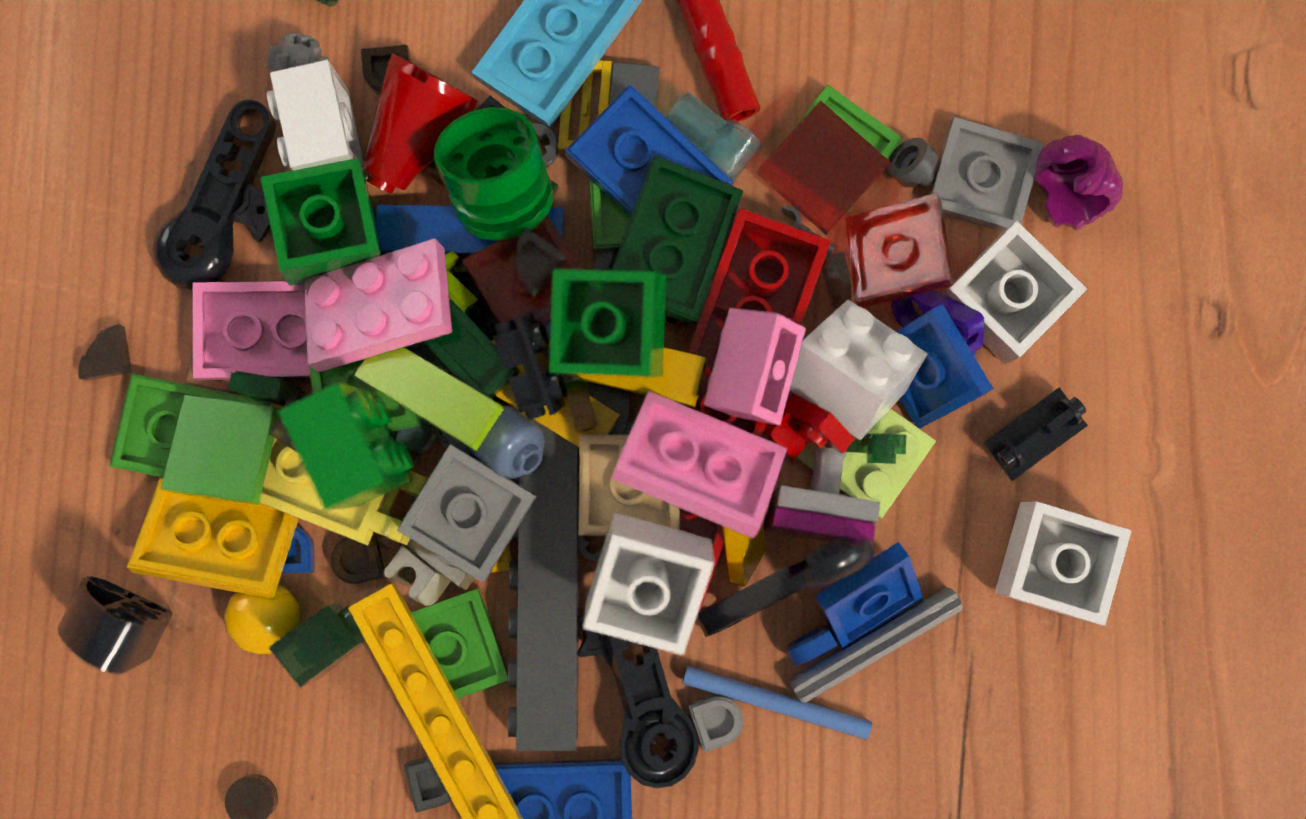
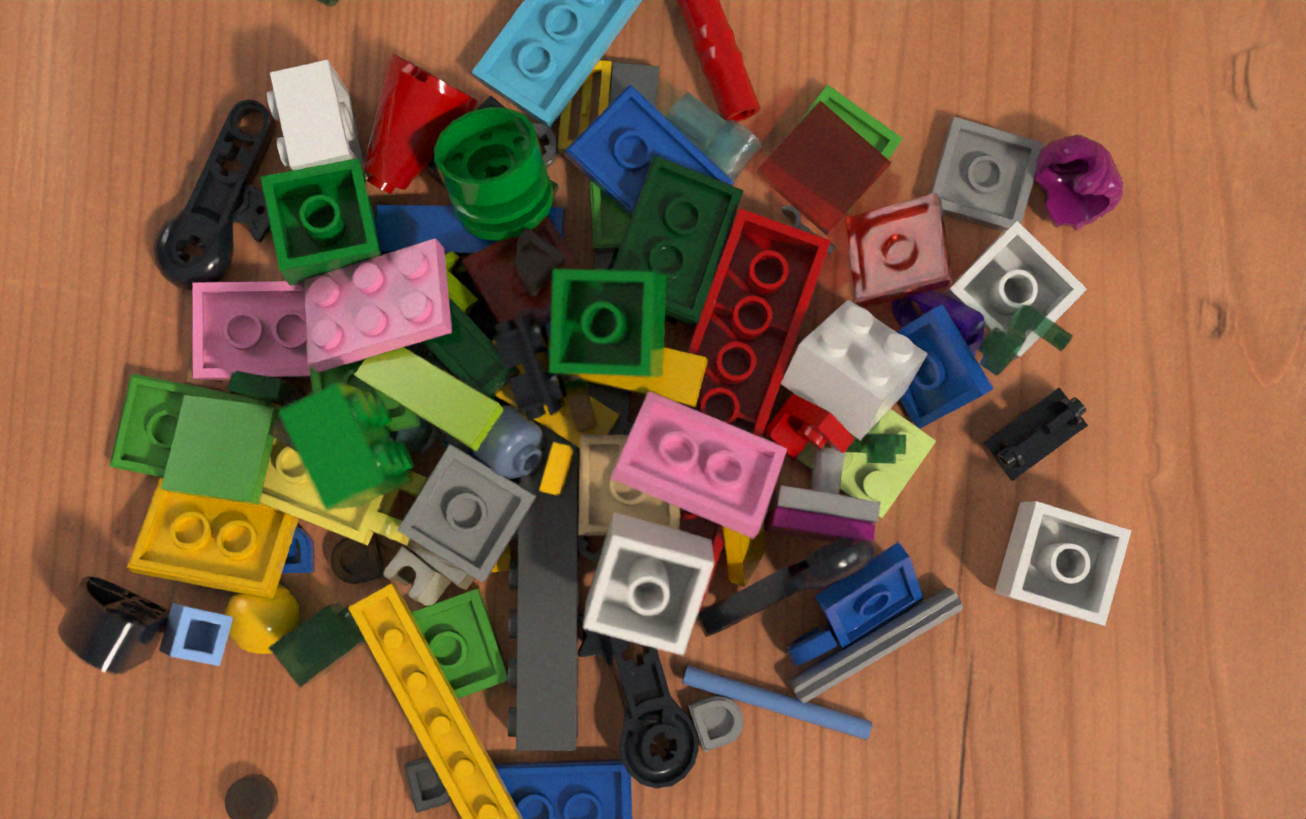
clear smoke tile [78,324,132,381] -> none
light grey gear [266,33,329,72] -> none
dark brown tile [361,45,411,95] -> none
bright pink brick [704,308,806,425] -> none
clear smoke tile [821,252,852,309] -> none
dark grey tile [887,138,937,188] -> none
none -> light blue brick [159,603,233,666]
none -> yellow tile [539,442,574,496]
none -> clear green plate [977,305,1073,376]

